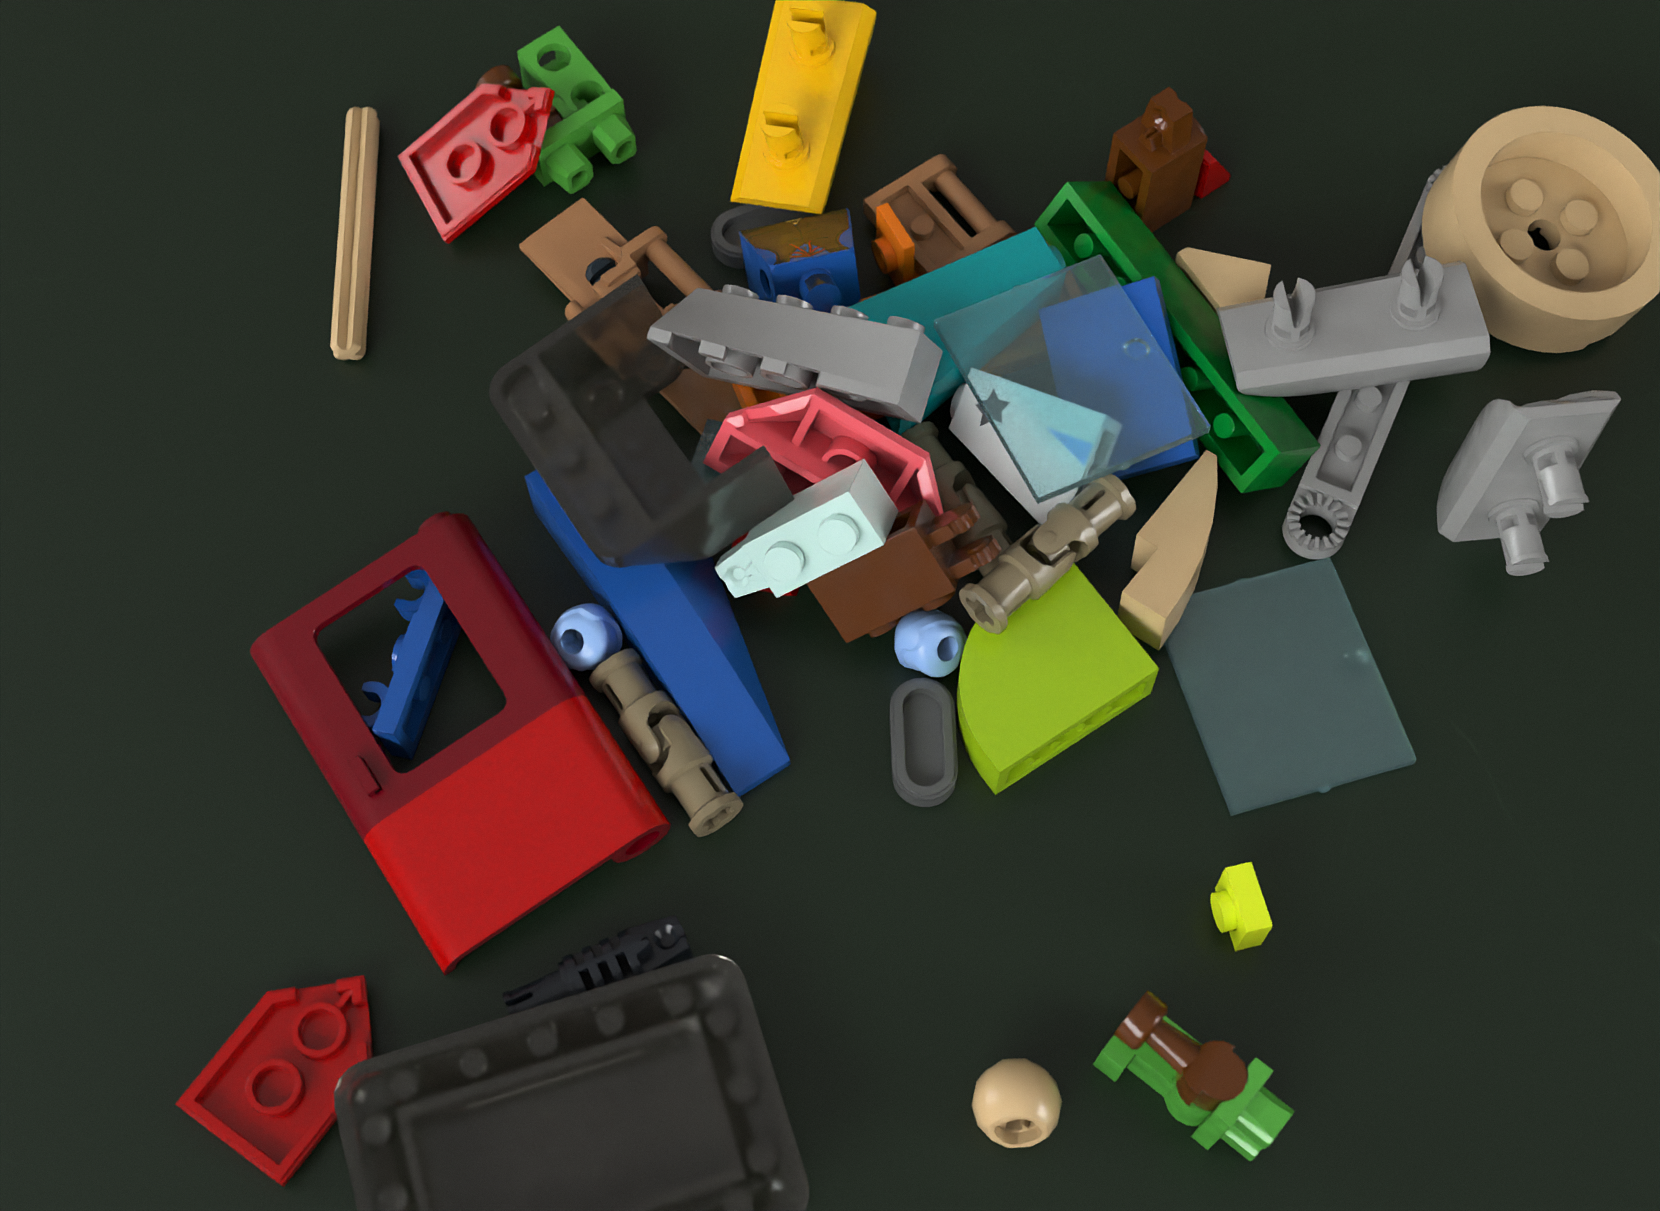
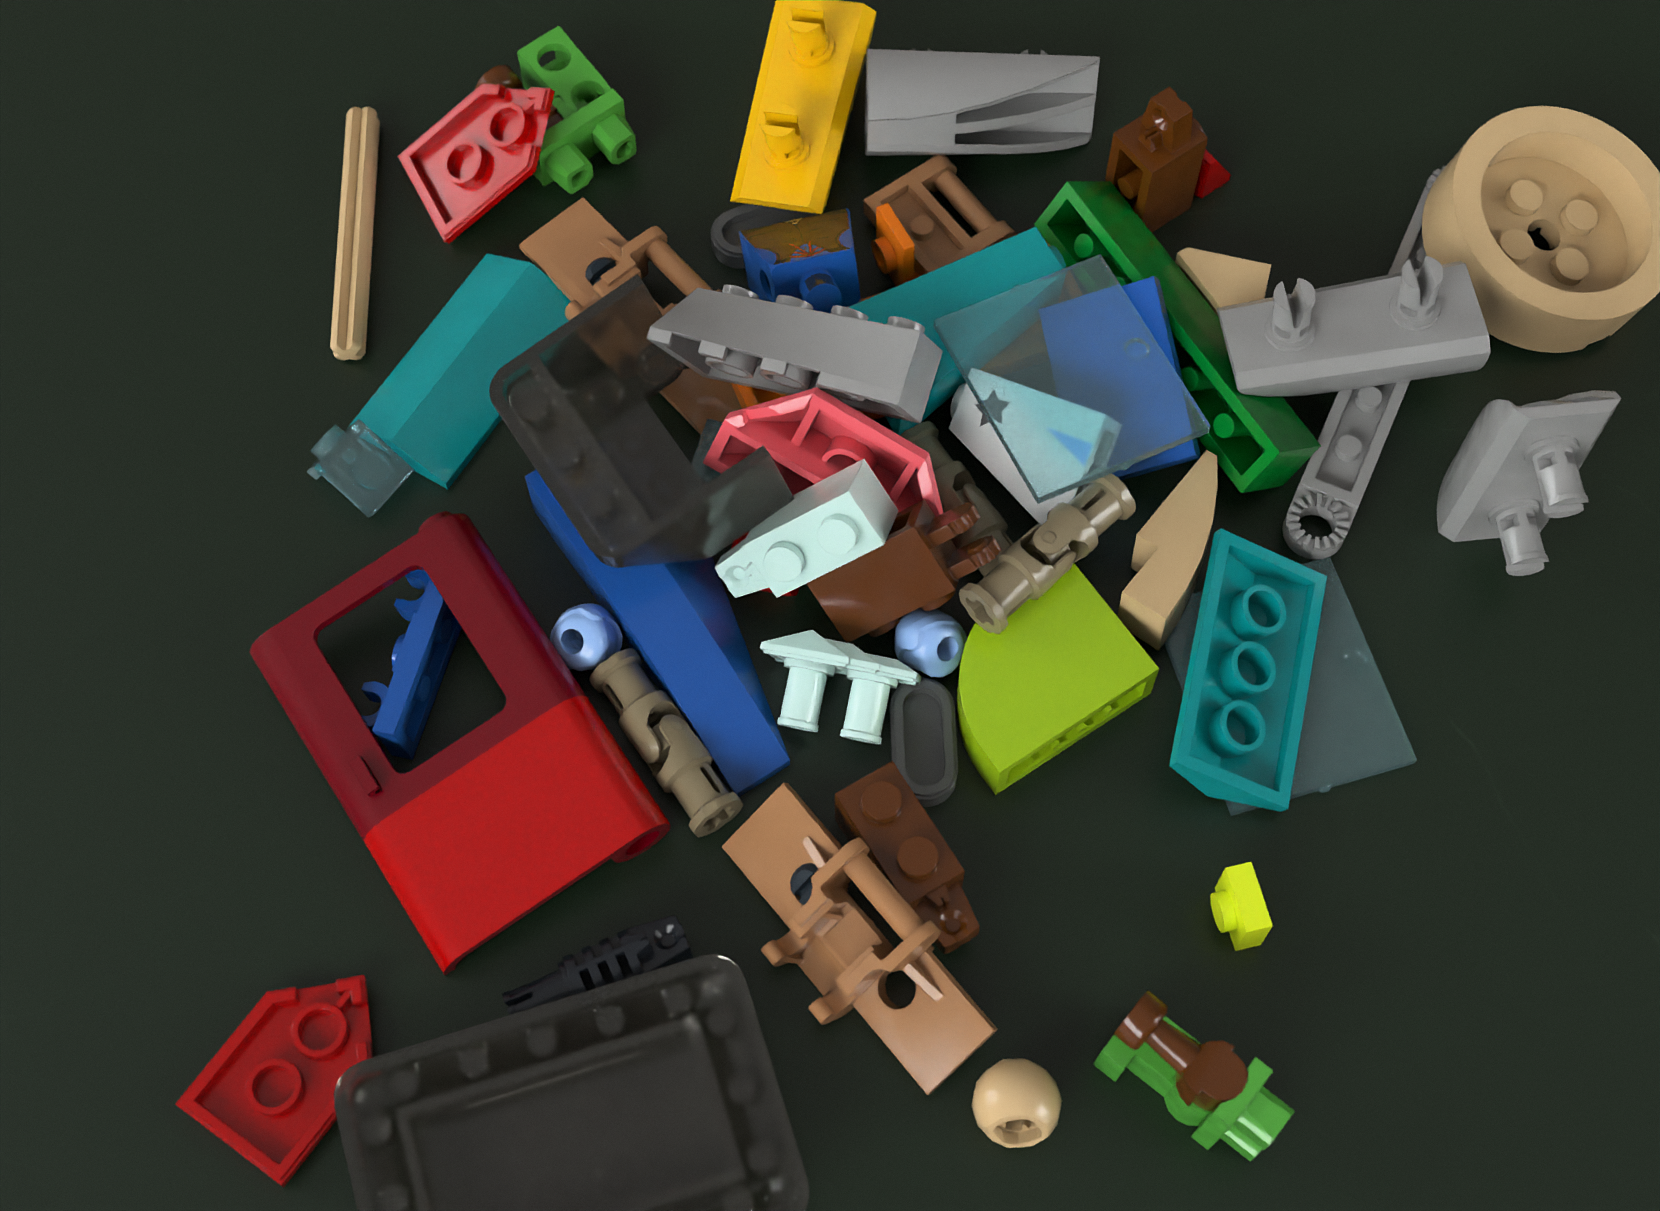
none -> clear light blue bracket [307,419,414,518]
none -> teal slope [347,253,573,490]
none -> medium nougat piece [722,783,998,1095]
none -> light aqua connector [760,630,921,744]
none -> reddish brown hinge [835,761,980,955]
none -> light grey piece [864,48,1100,156]
none -> teal slope [1169,529,1327,812]

